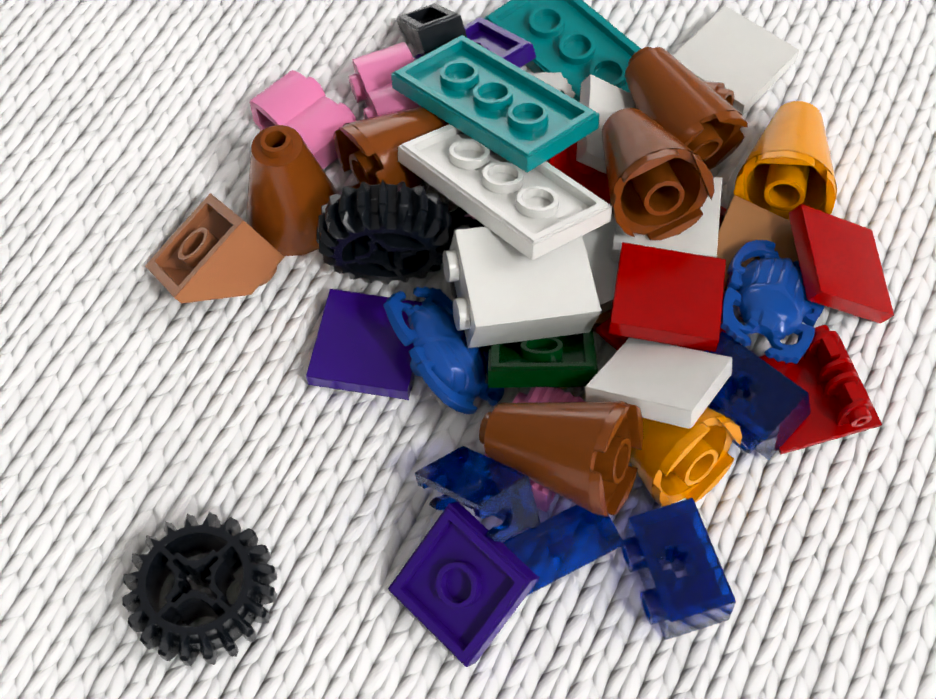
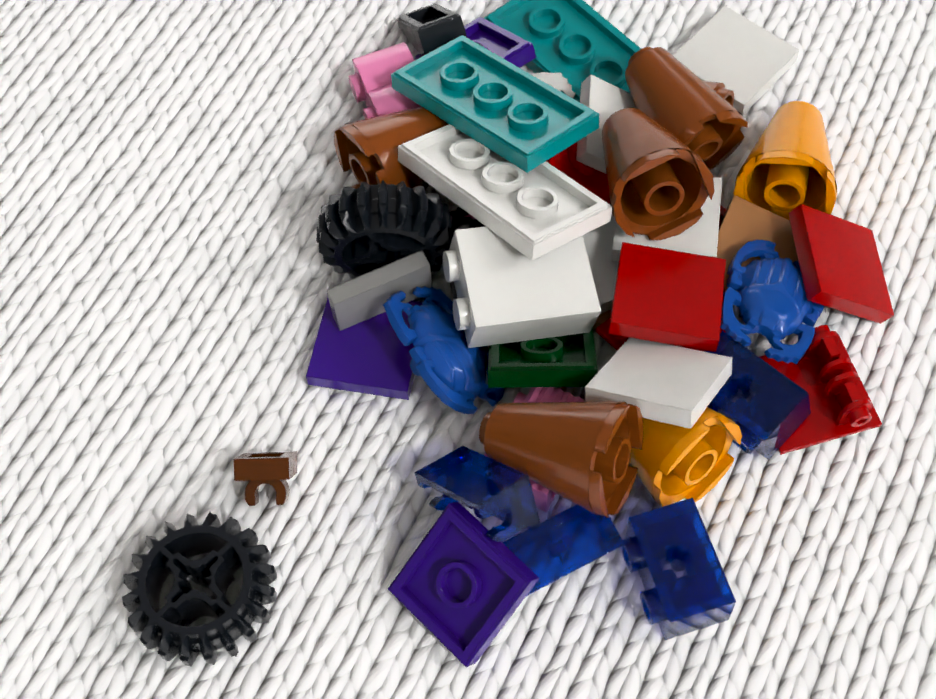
nougat slope [145,193,284,304] -> none
dark orange cone [246,125,339,256] -> none
bright pink brick [250,70,356,169] -> none
none -> reddish brown tile [234,451,298,506]
none -> light grey tile [327,251,432,331]

